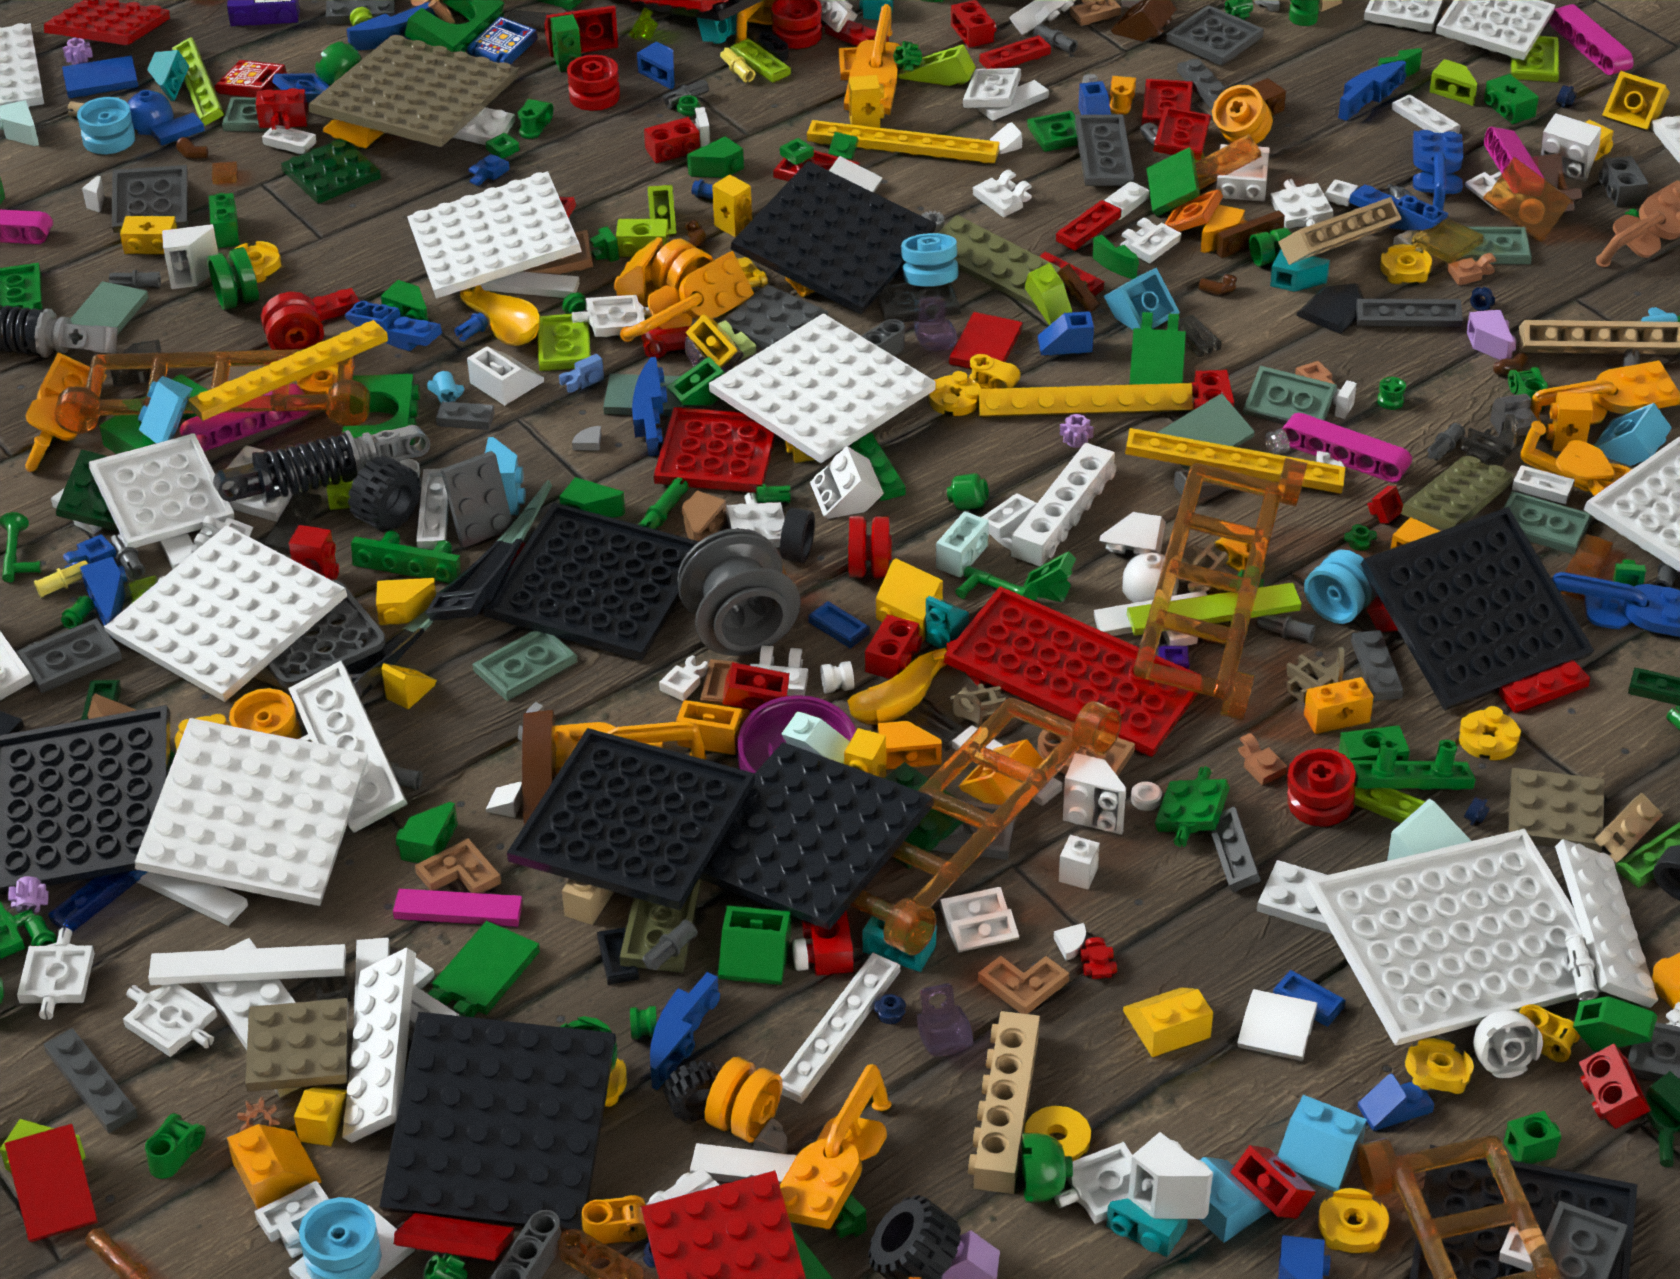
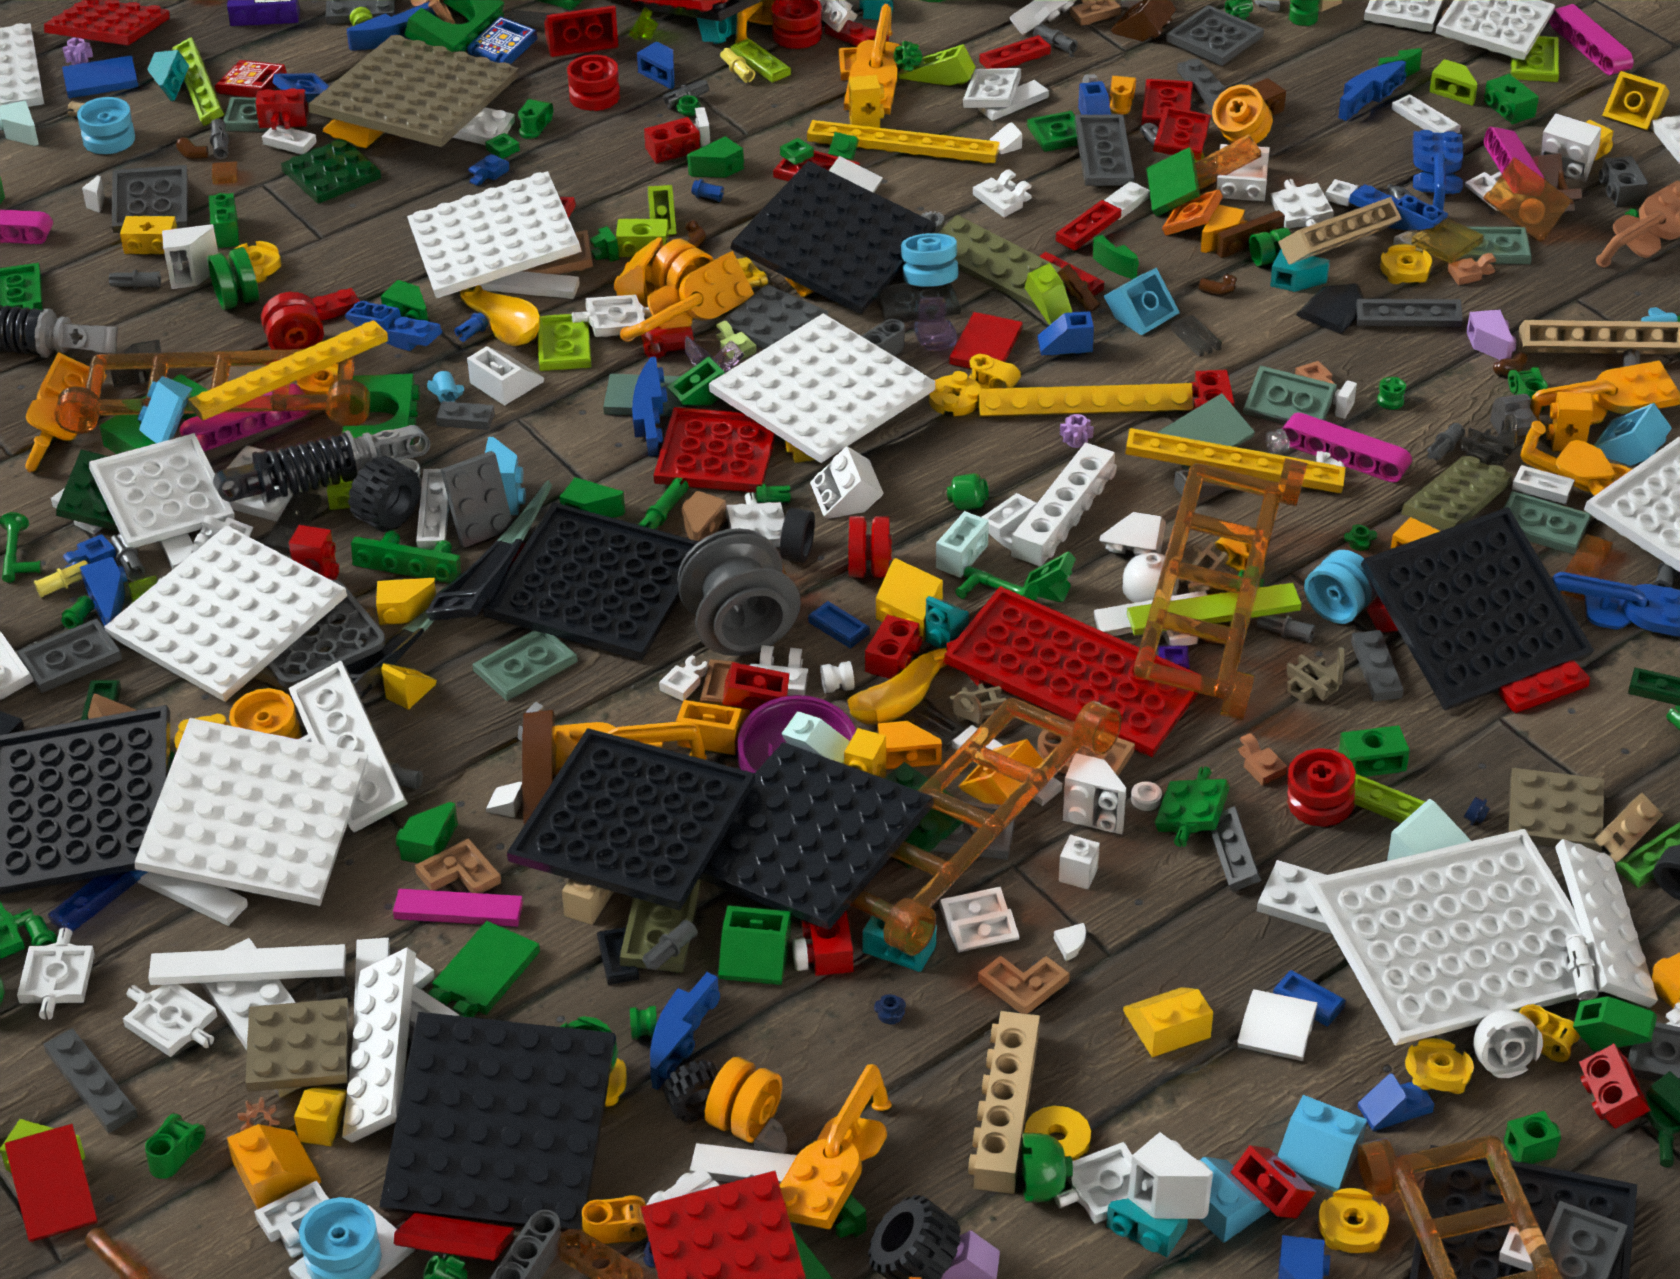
lavender gear [8,876,49,915] -> none
sand green tile [71,281,149,336] -> none
blue cylinder [128,90,174,135] -> none
blue tile [150,112,205,146] -> none
green cylinder [315,41,362,86] -> none
green brick [550,14,581,72] -> none
medium blue plate [559,354,604,393] -> none
green plate [562,292,586,314] -> none
light grey tile [572,426,601,450] -> none
yellow slope [685,314,738,368] -> none
yellow brick [712,175,752,238] -> none
black beam [754,31,789,61] -> none
white tile [780,953,900,1104] -> none
green plate [848,432,906,502] -> none
clear purple piece [917,983,974,1057] -> none
red brick [951,0,997,48] -> none
red piece [1080,937,1117,979] -> none
white plate [1120,218,1181,264] -> none
green tile [1129,312,1186,385] -> none
light orange brick [1304,677,1374,734] -> none
green plate [1351,739,1476,790] -> none
red tile [1367,486,1403,523] -> none
yellow plate [1459,706,1521,760] -> none
dark blue plate [1470,287,1495,311] -> none
dark blue plate [1556,85,1577,108] -> none
green tile [1613,559,1646,586] -> none
none -> dark grey pin [210,119,229,160]

